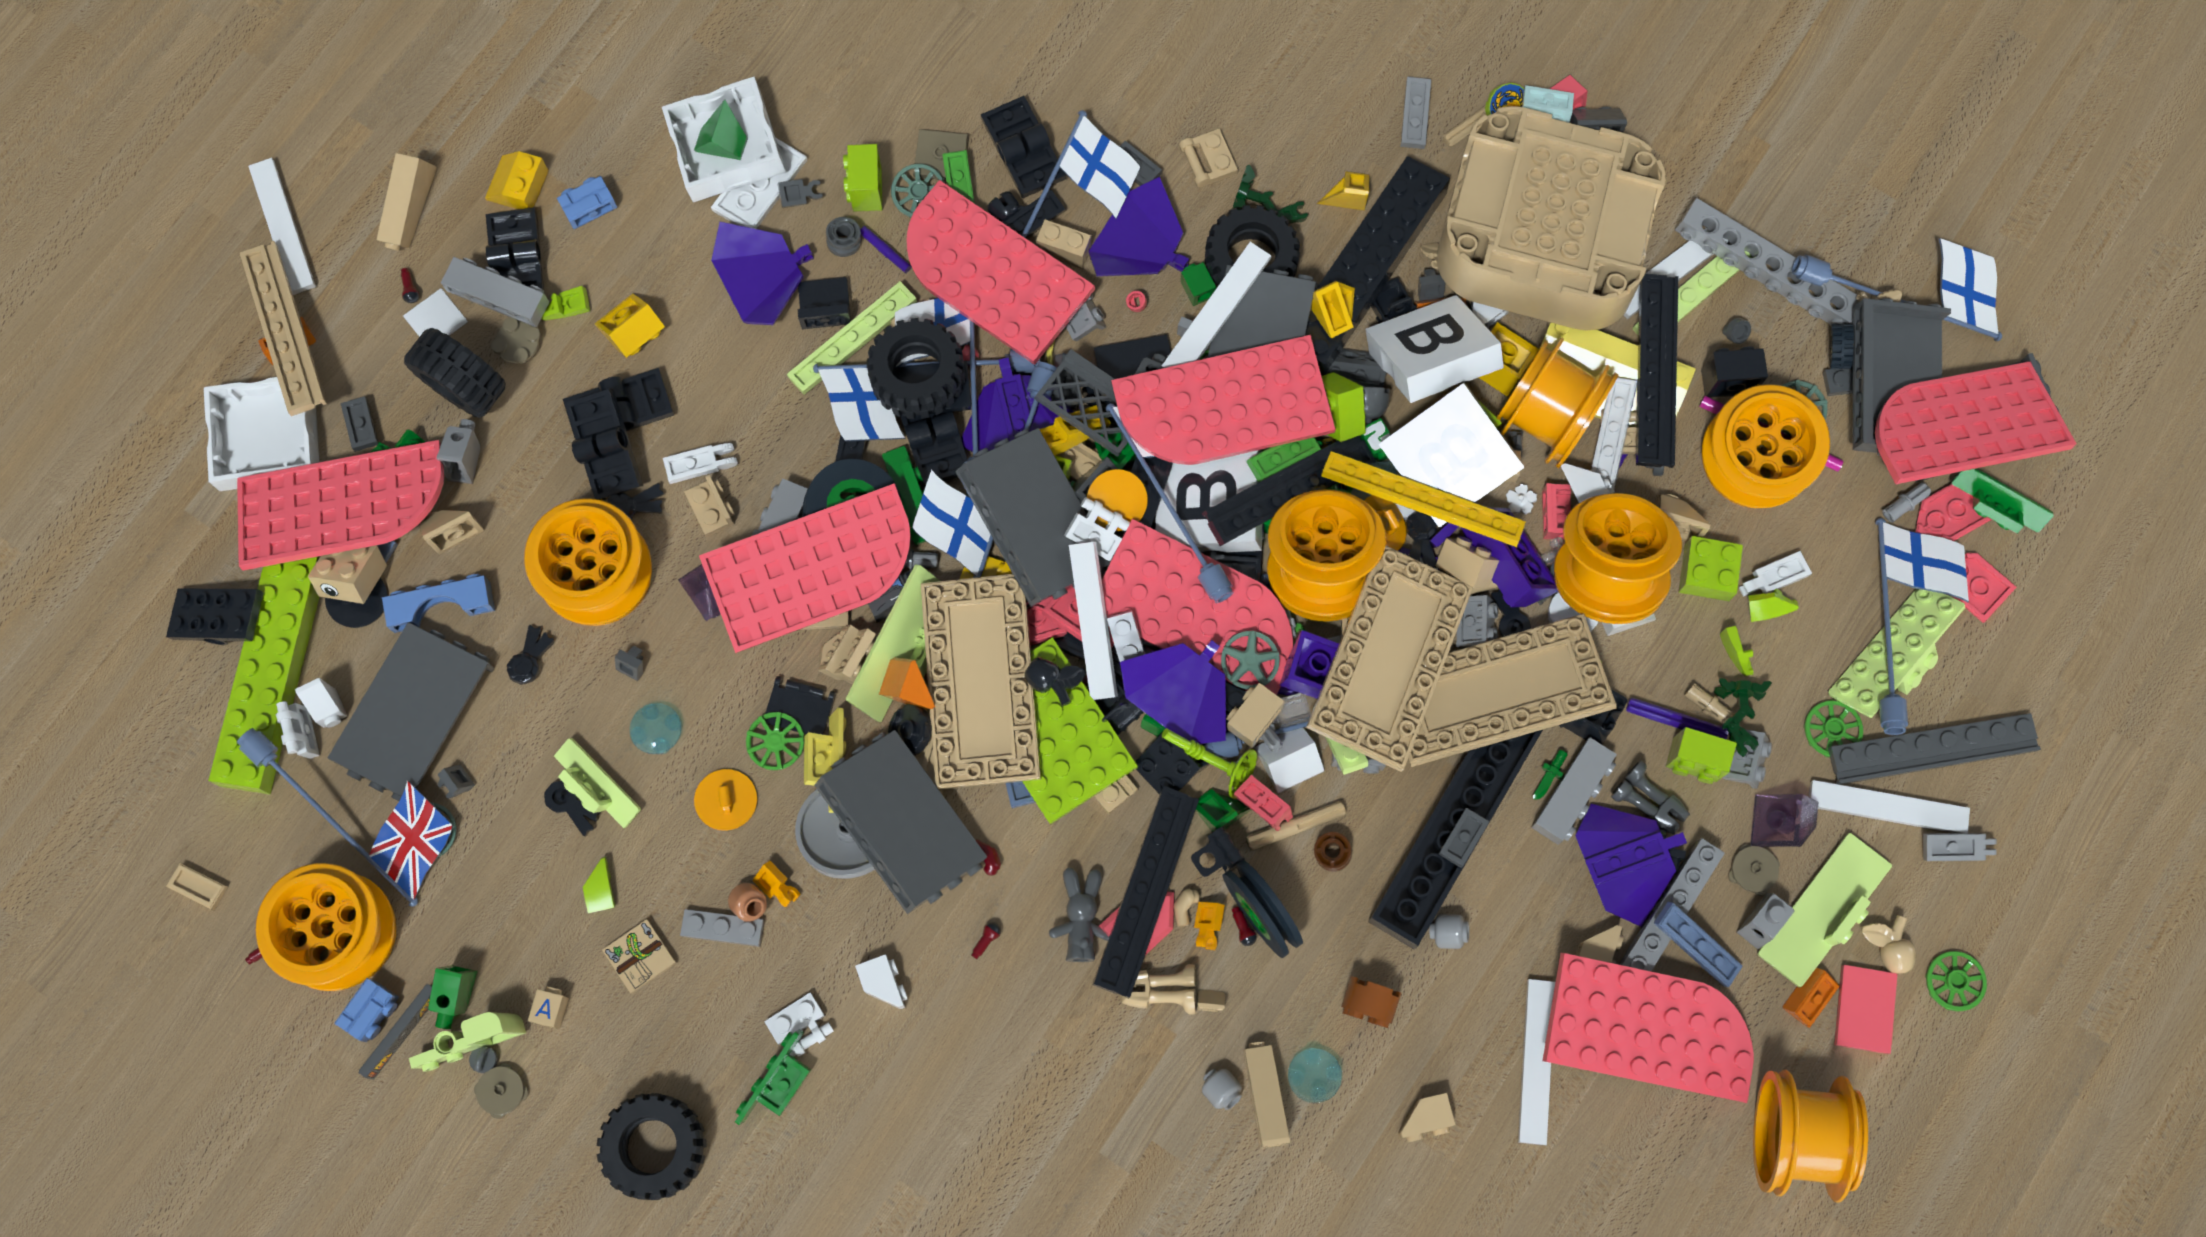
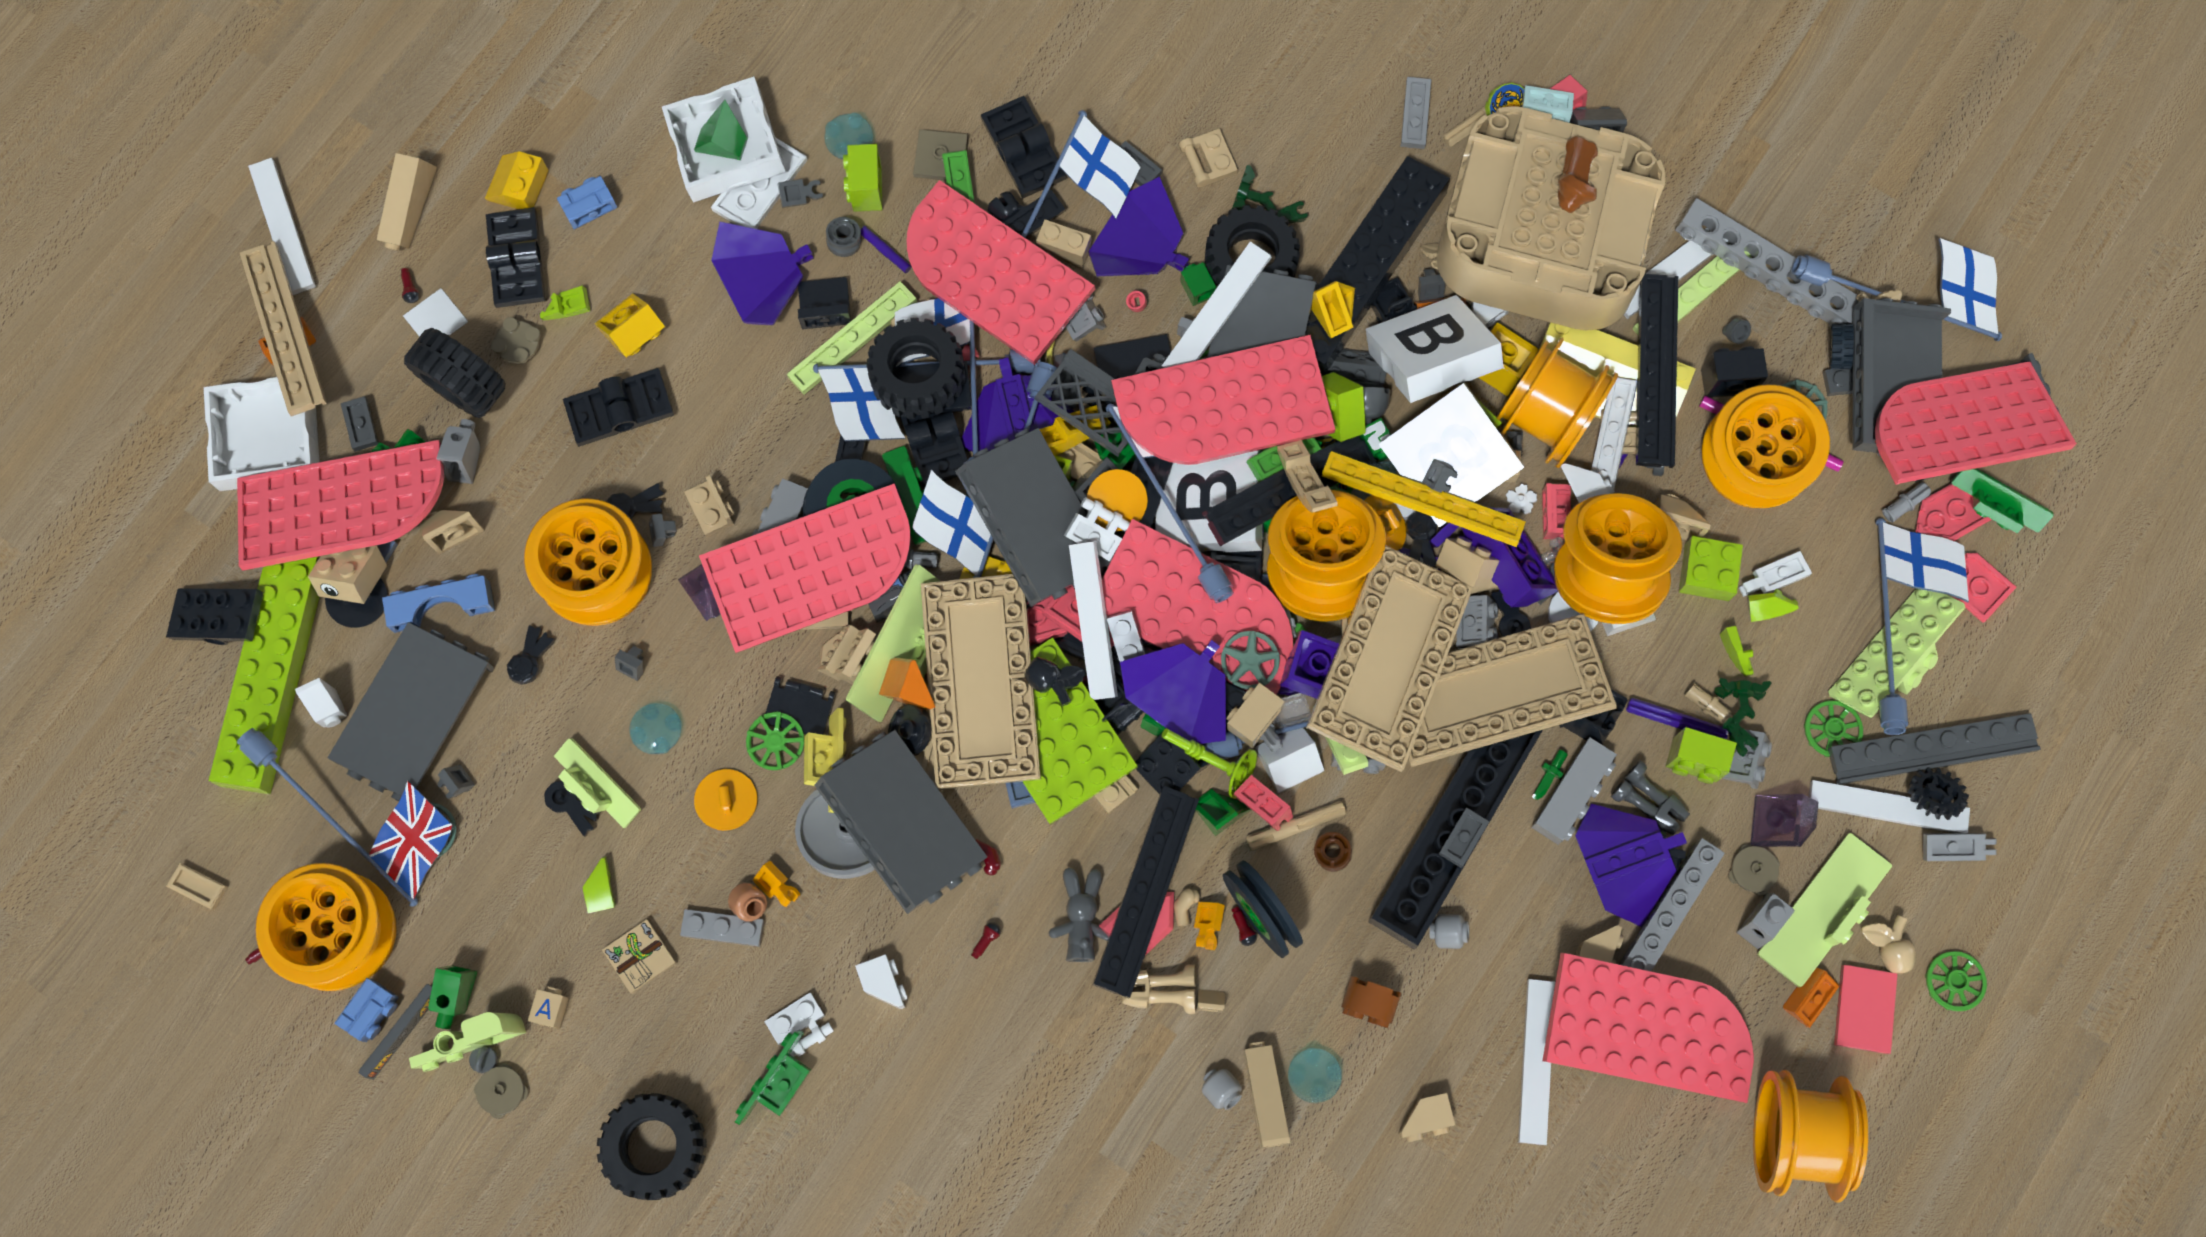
white plate [276,701,320,759] -> none
light grey brick [441,257,549,328] -> none
black plate [565,388,643,500] -> none
white hinge [663,443,738,484] -> none
sand green wheel [891,164,944,218] -> none
black piece [1191,826,1245,877] -> none
yellow slope [1317,171,1369,210] -> none
sand blue tile [1654,902,1743,988] -> none
none -> dark grey tile [649,514,677,547]
none -> clear light blue dish [824,113,873,159]
none -> tan slope [1277,440,1338,513]
none -> dark grey tile [1422,459,1458,493]
none -> dark orange hair [1558,136,1598,213]
none -> black gear [1908,768,1969,820]

